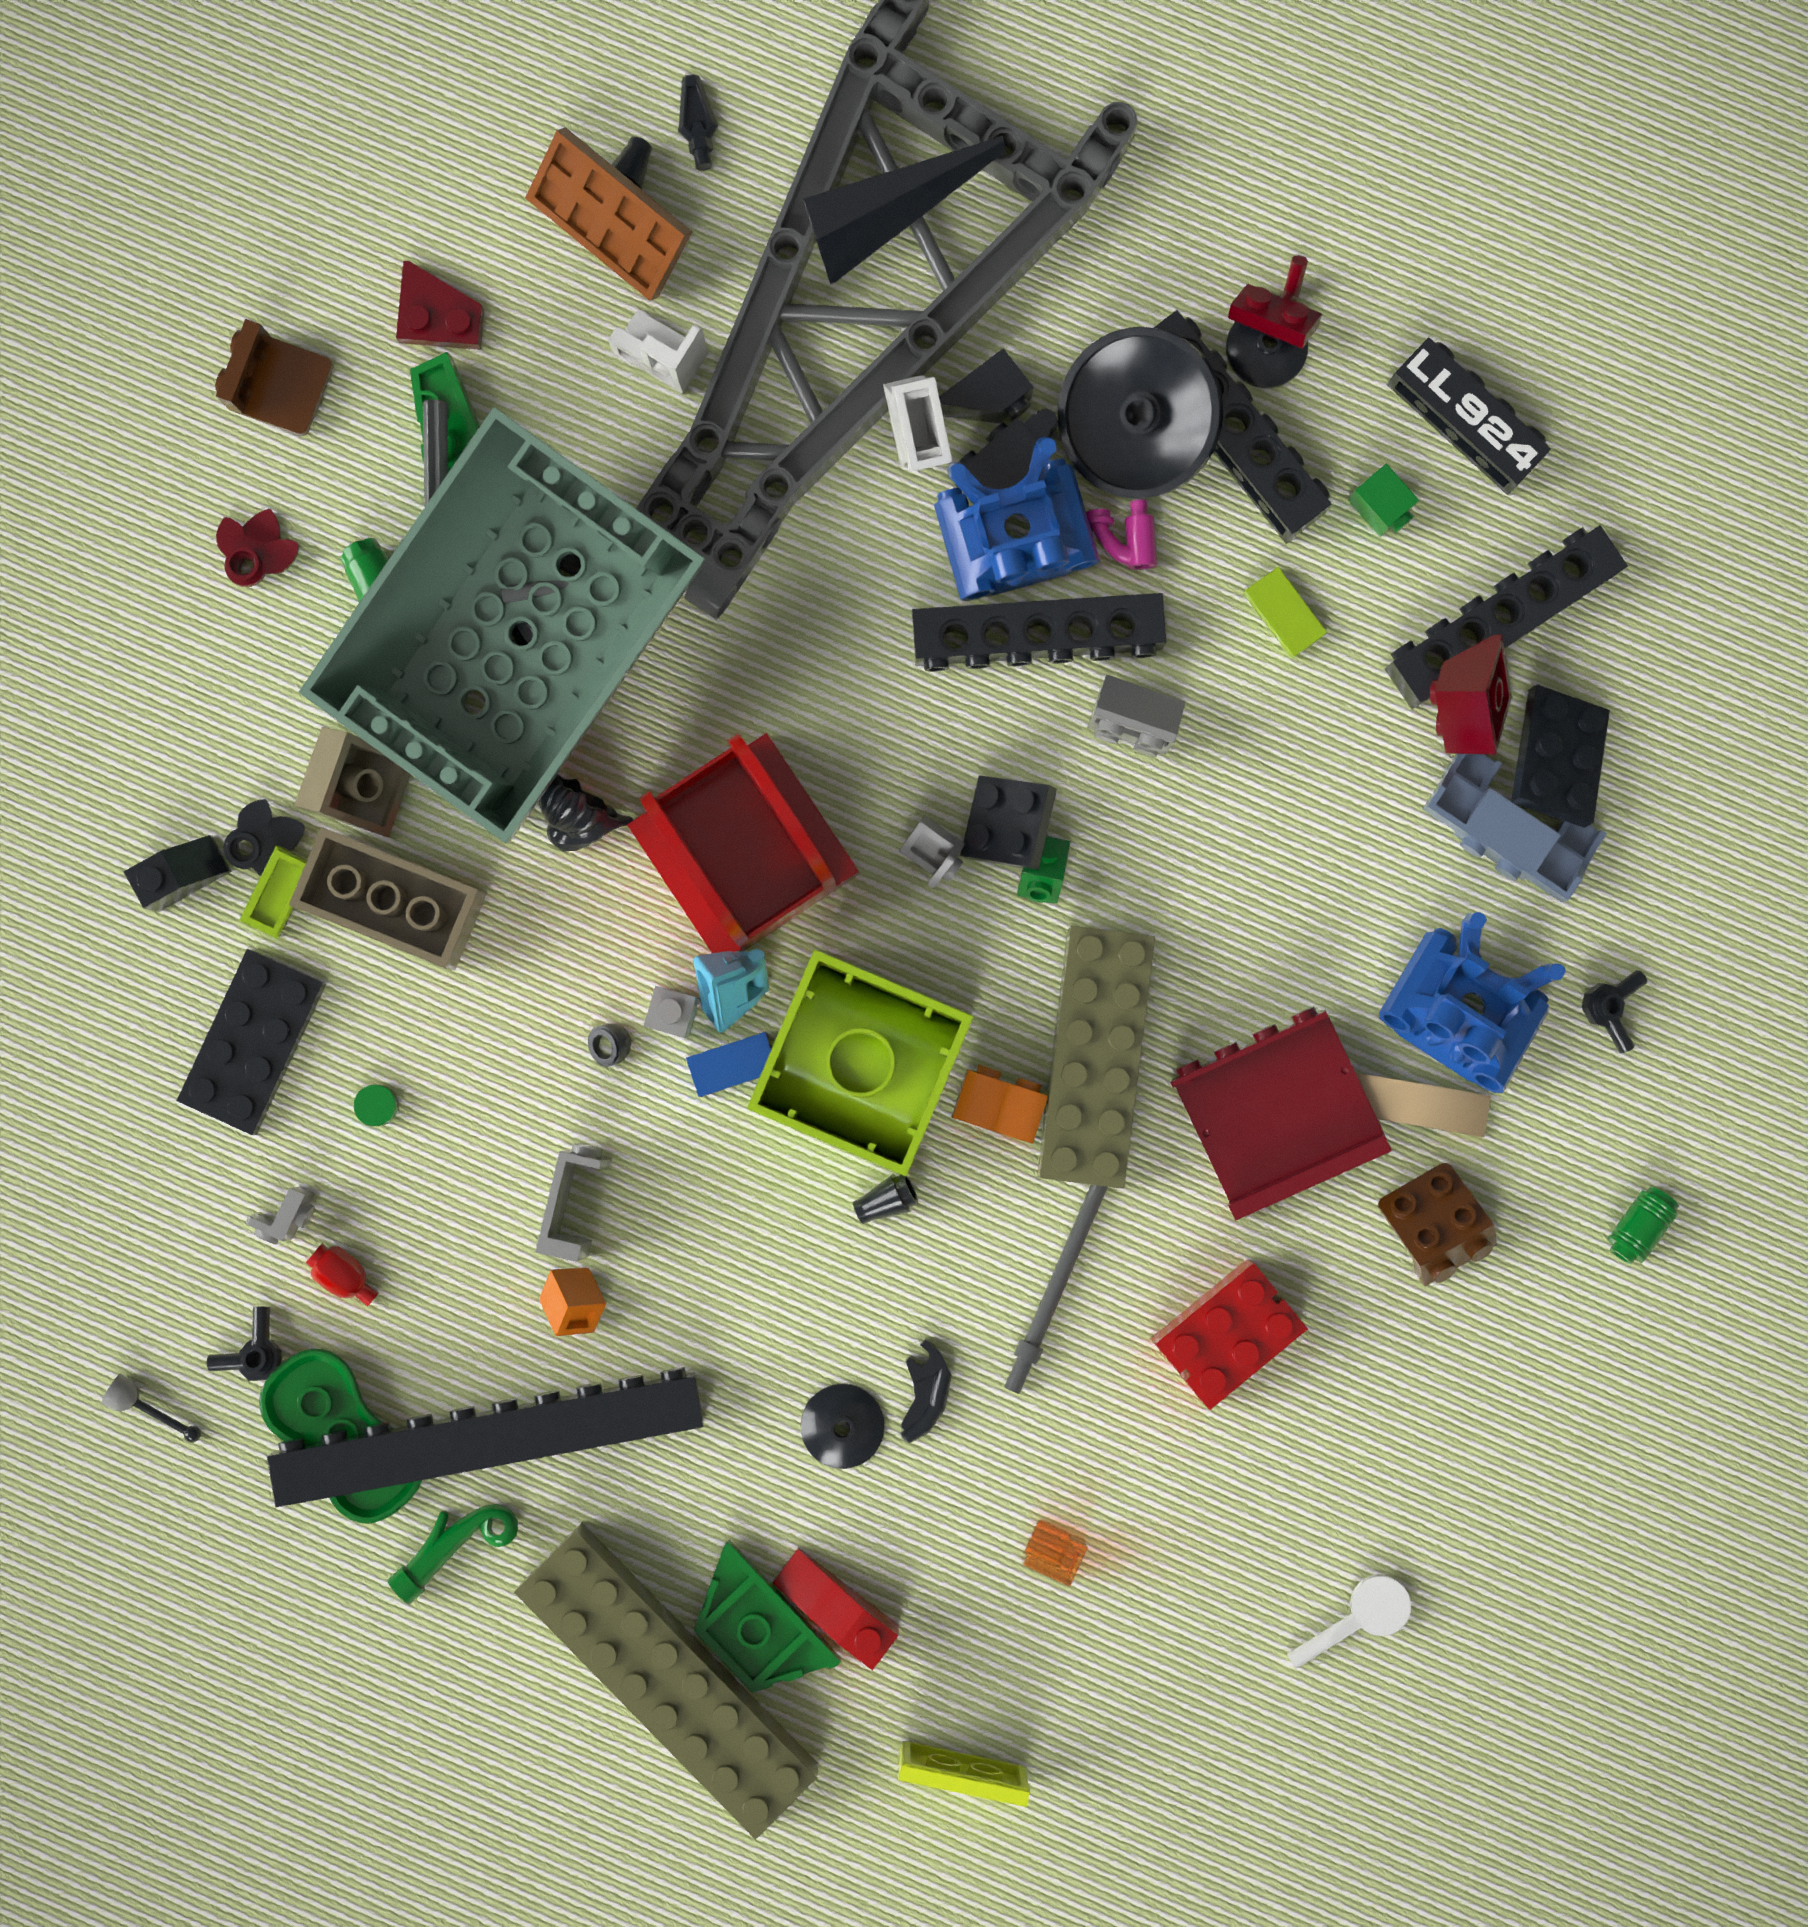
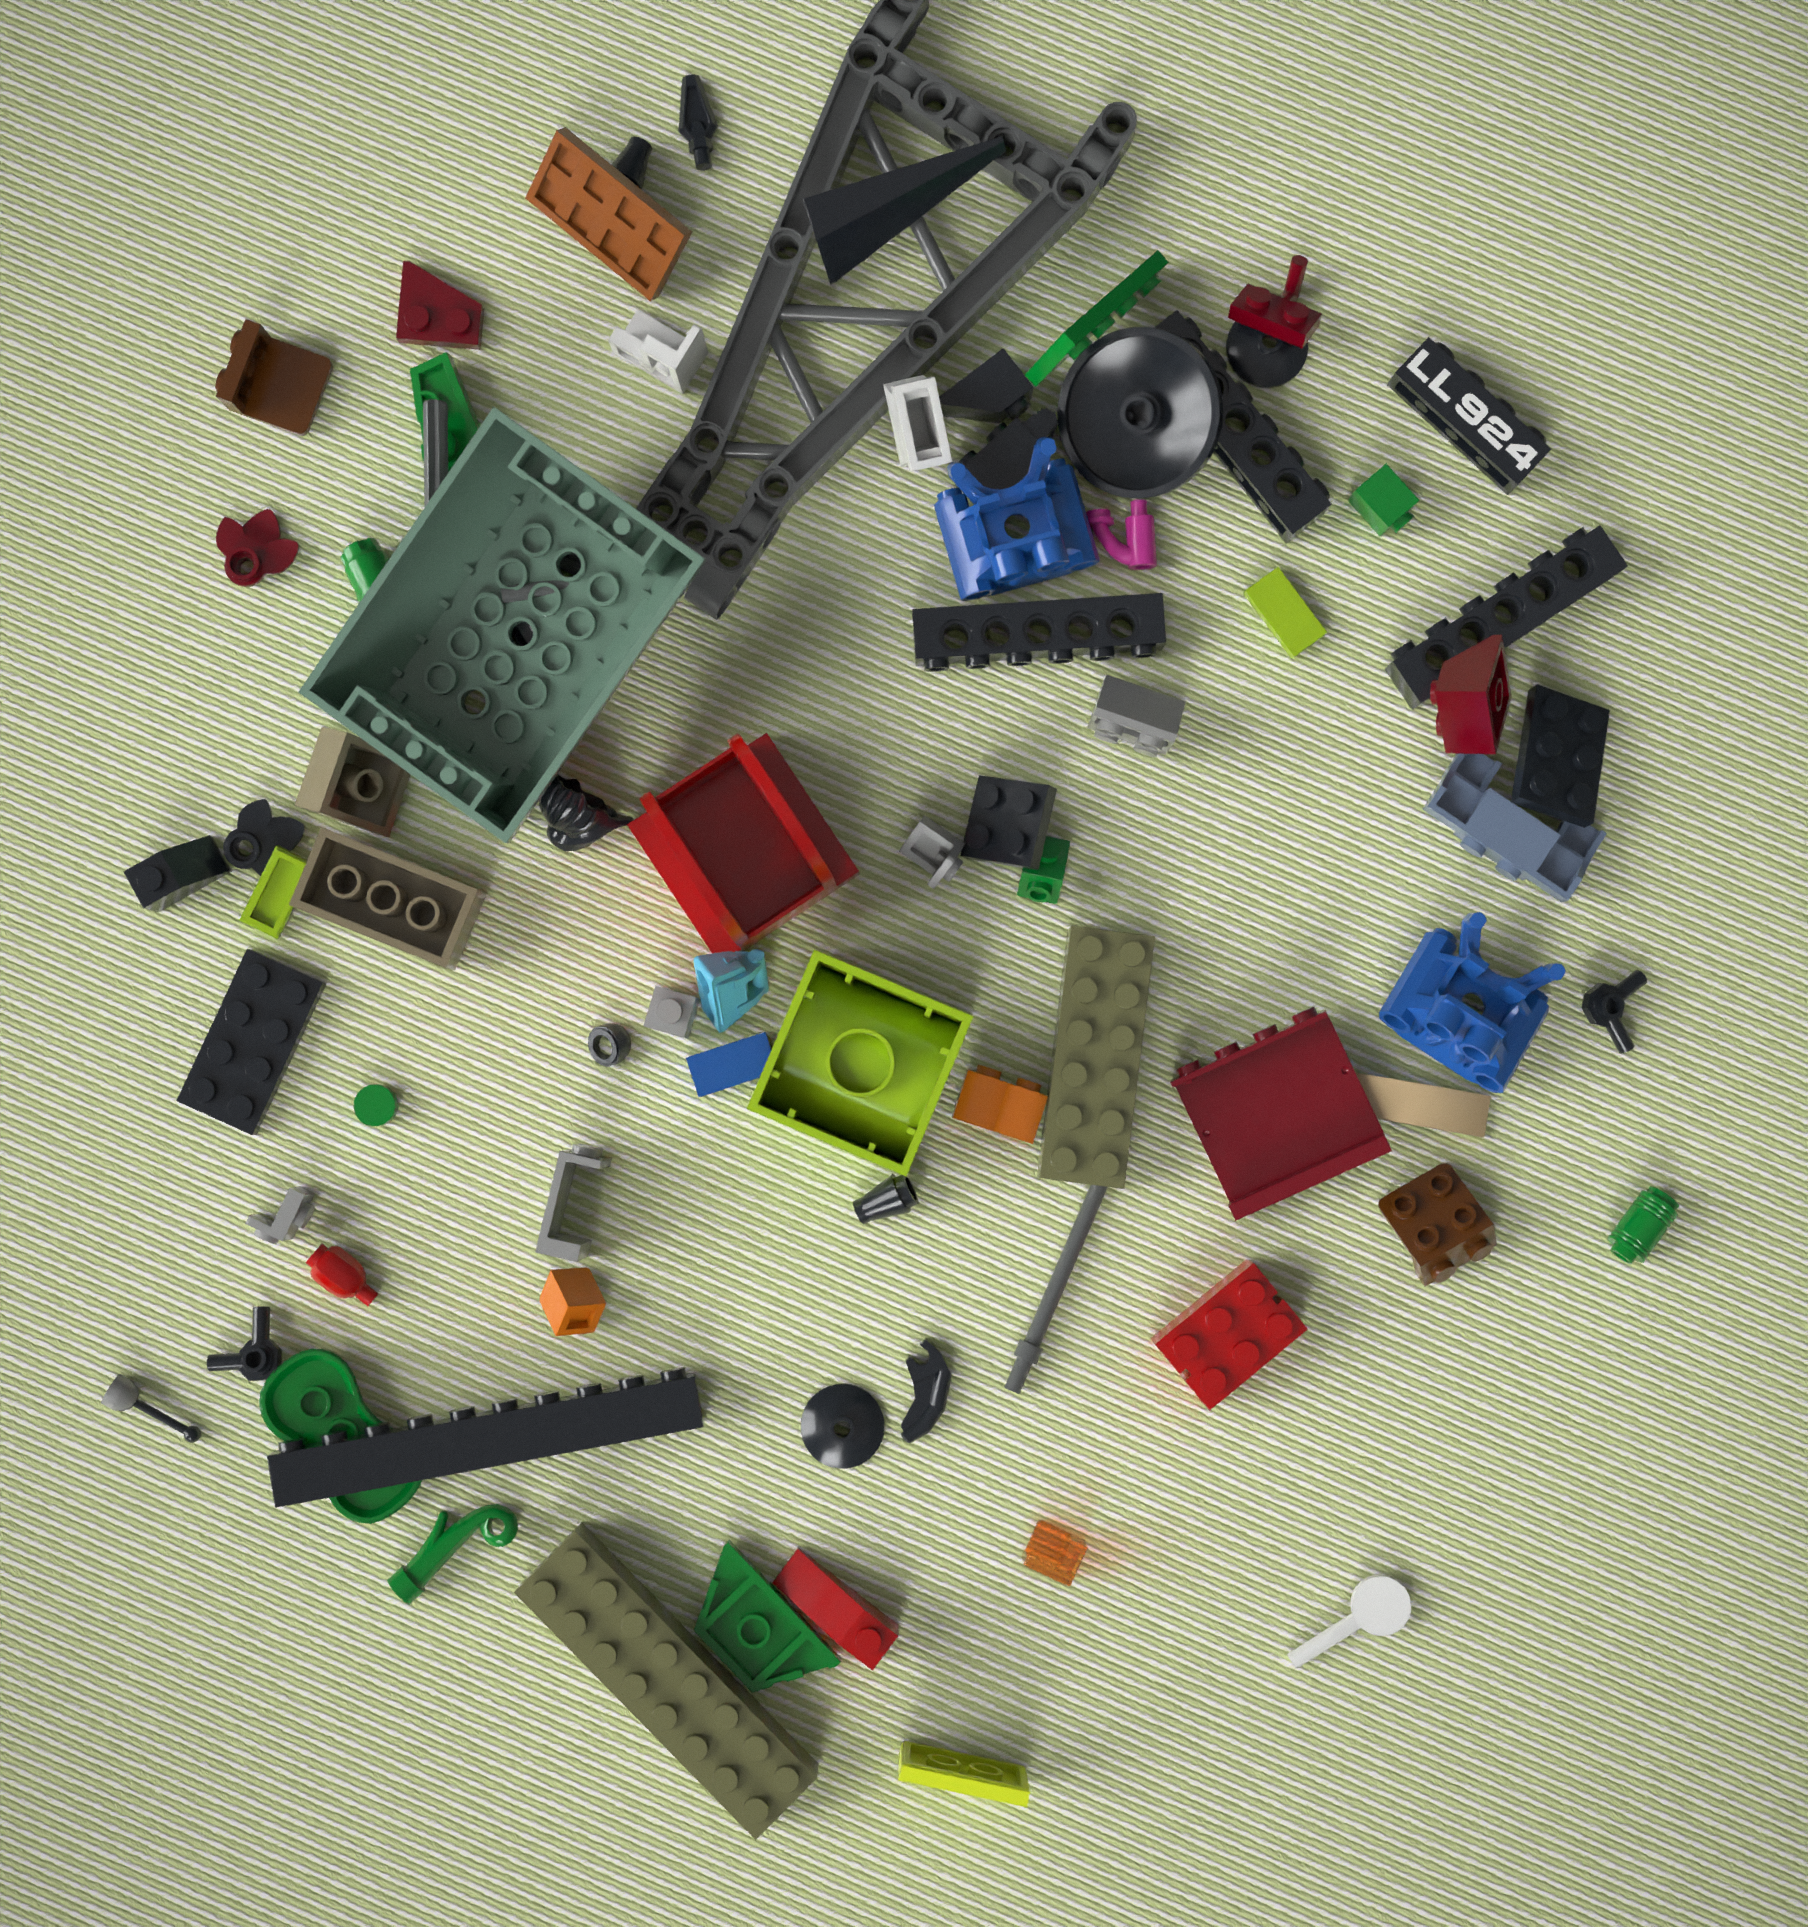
none -> green wing [1025,250,1169,387]

